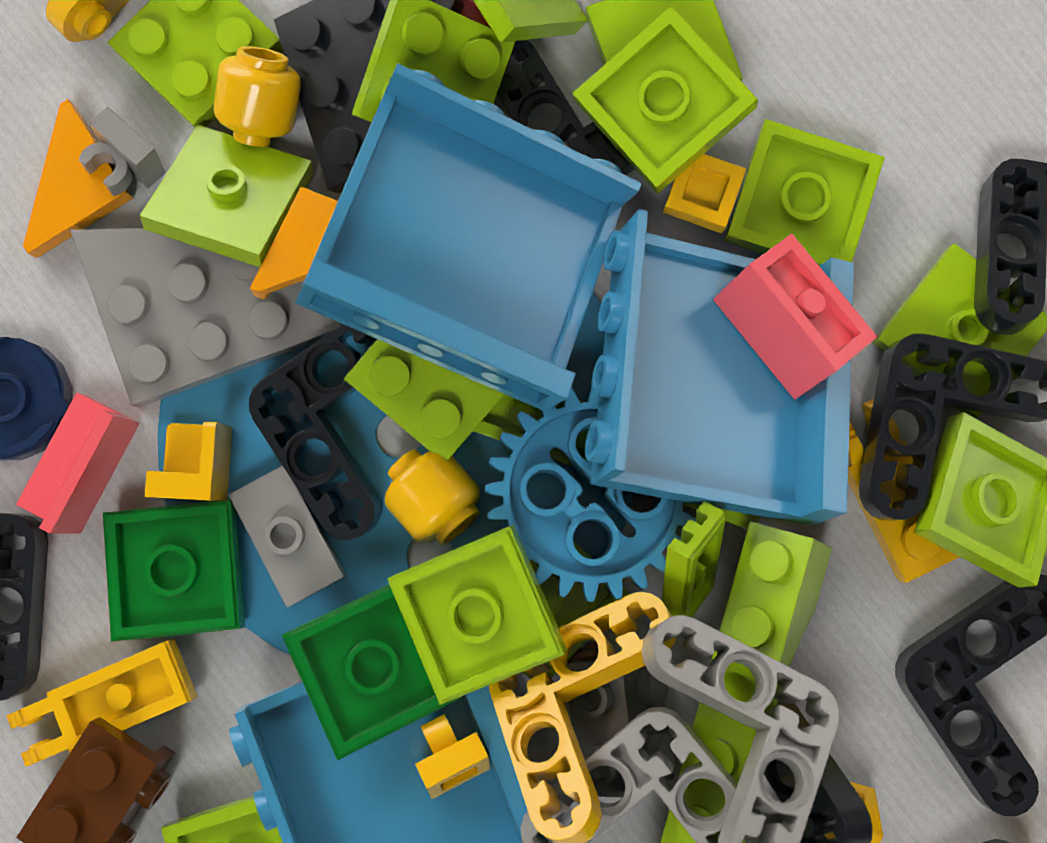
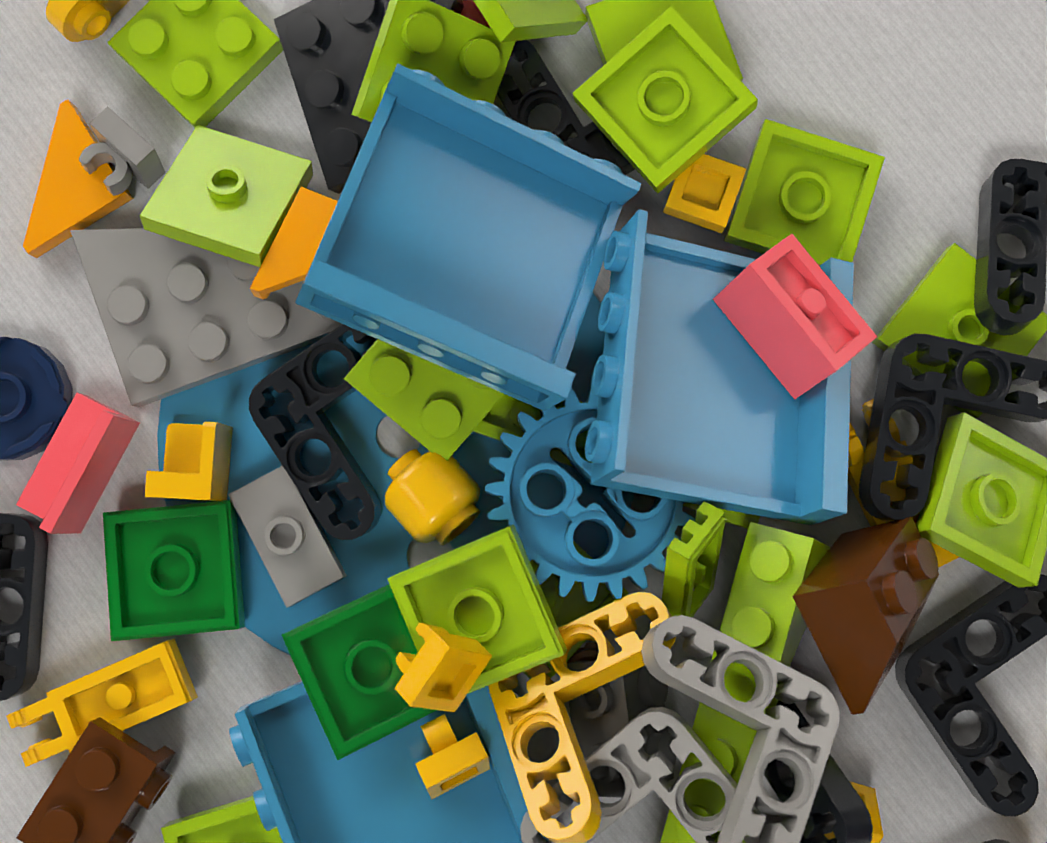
yellow head [213,46,301,147] -> none
none -> yellow tile [394,623,492,712]
none -> reddish brown slope [792,516,939,715]

